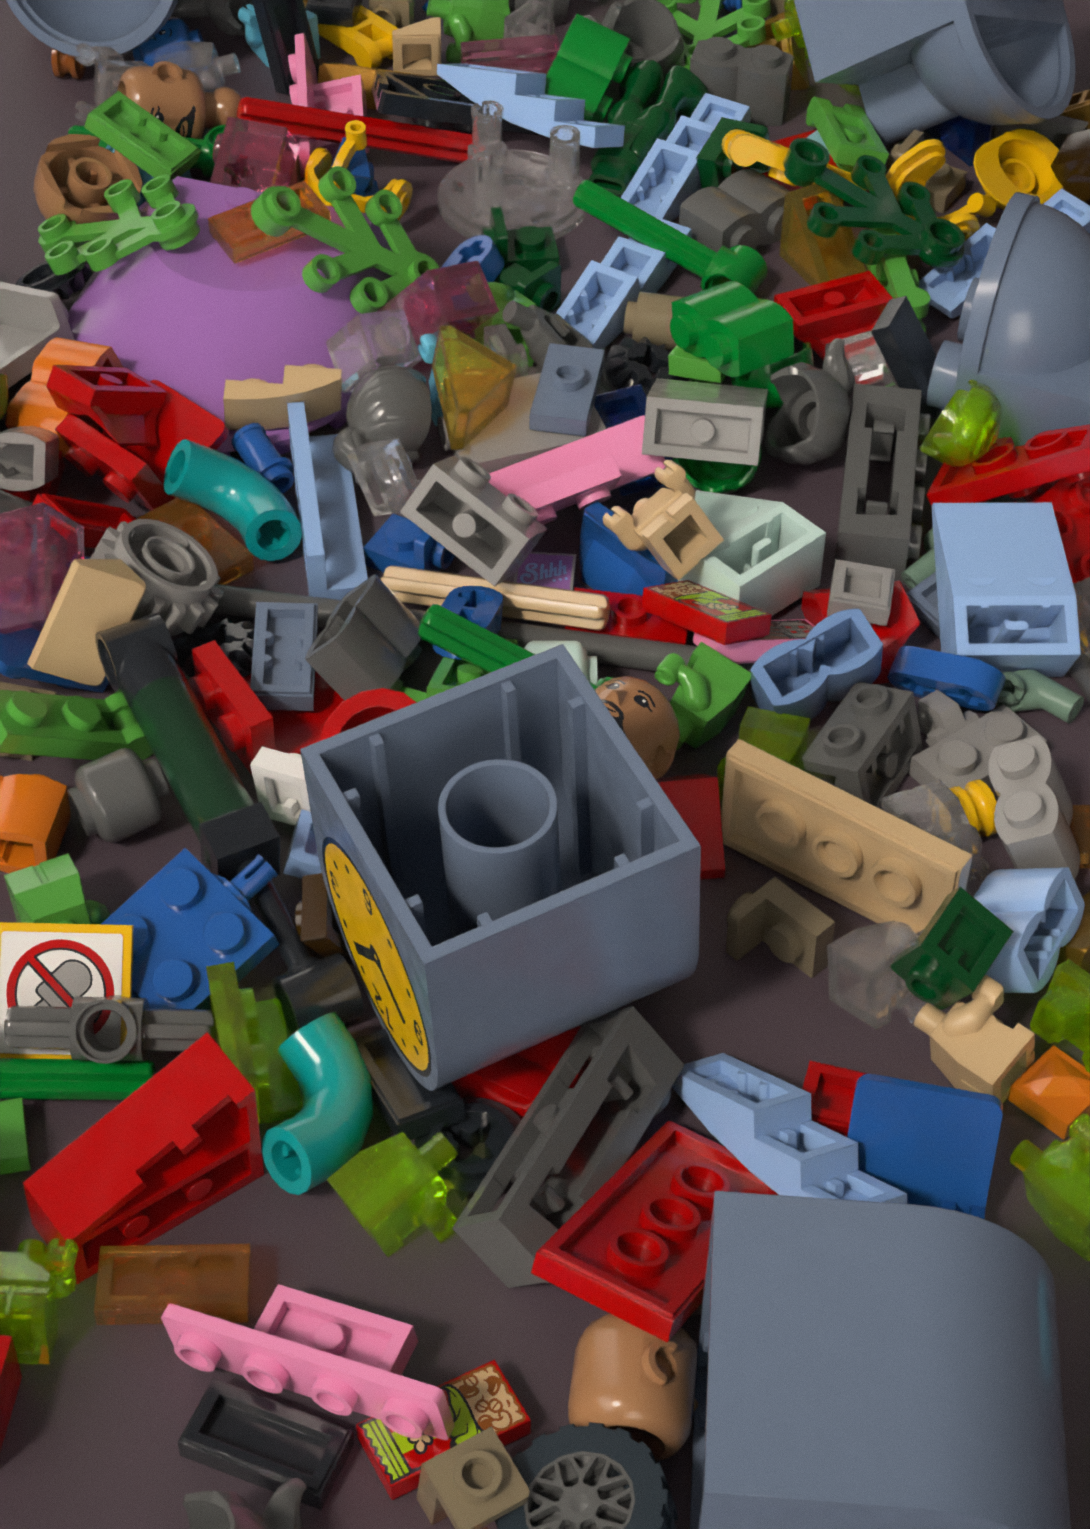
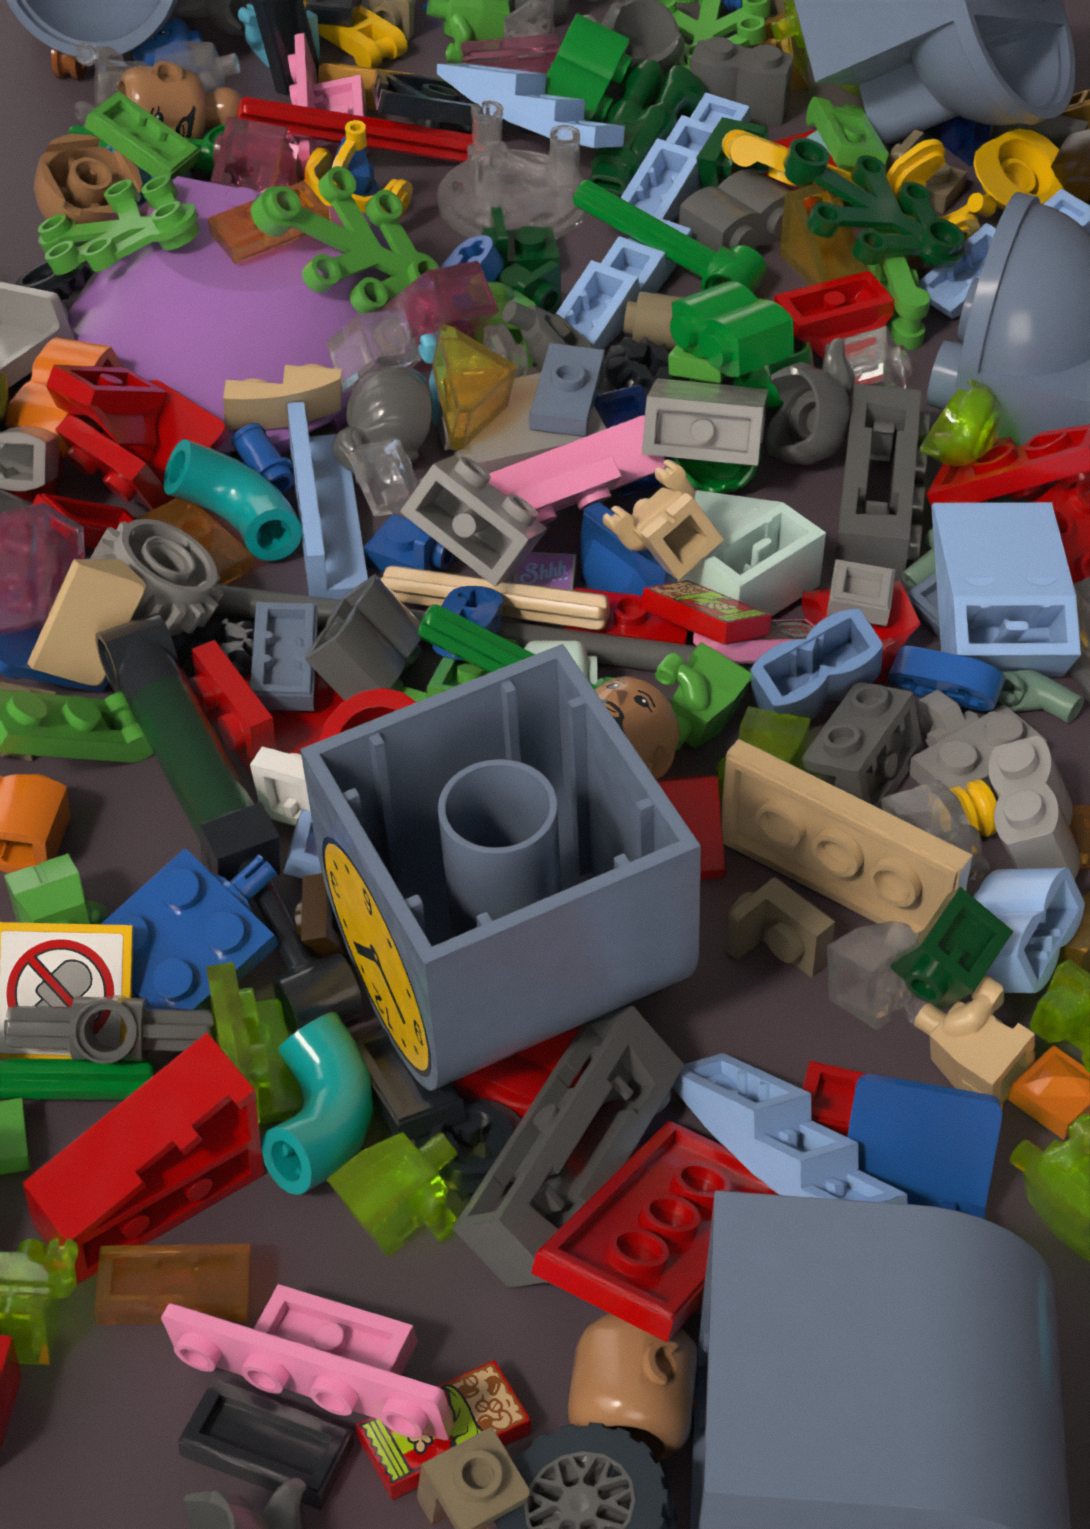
dark grey head [67,748,170,843] -> none
tan slope [392,17,441,77] -> none
black tile [871,296,939,418] -> none

